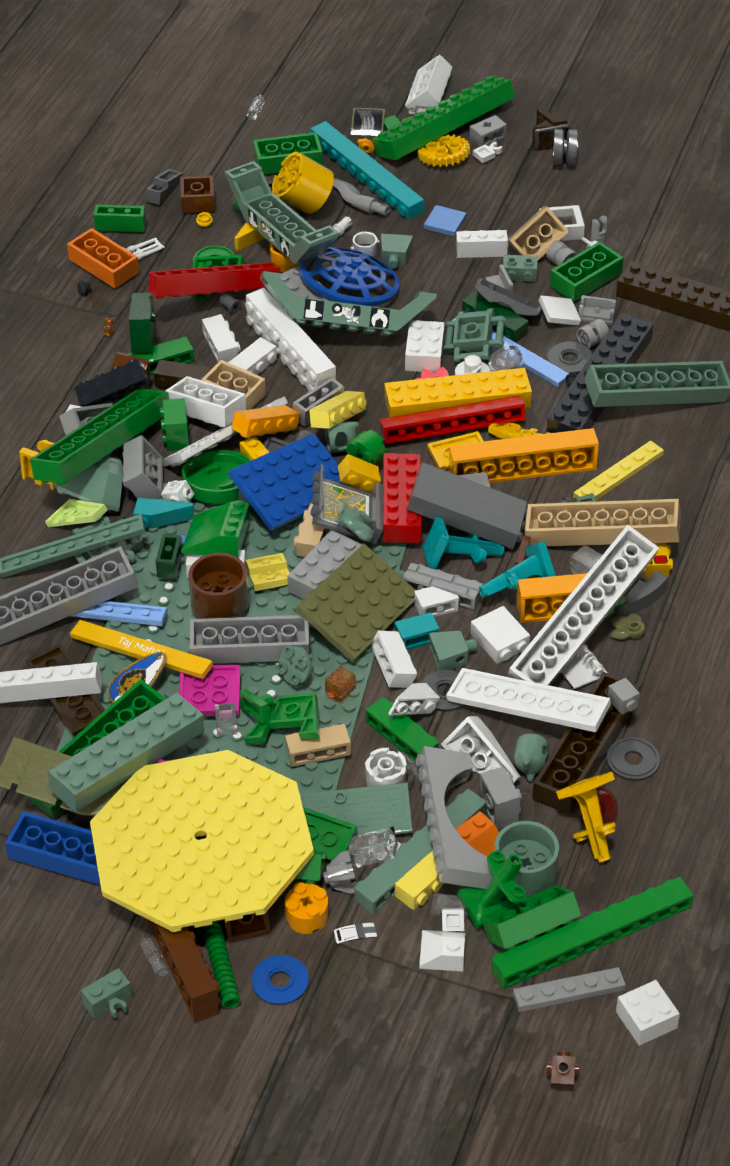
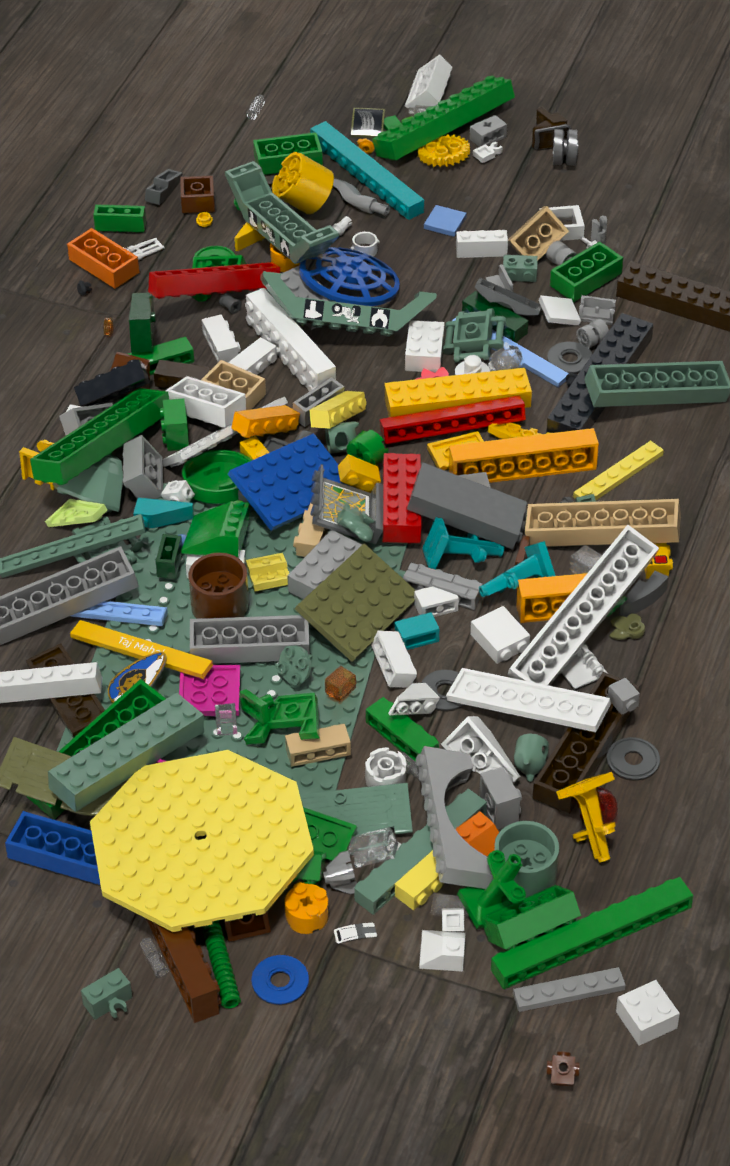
sand green torso [381,233,413,269] -> none
sand green torso [429,631,477,670] -> none

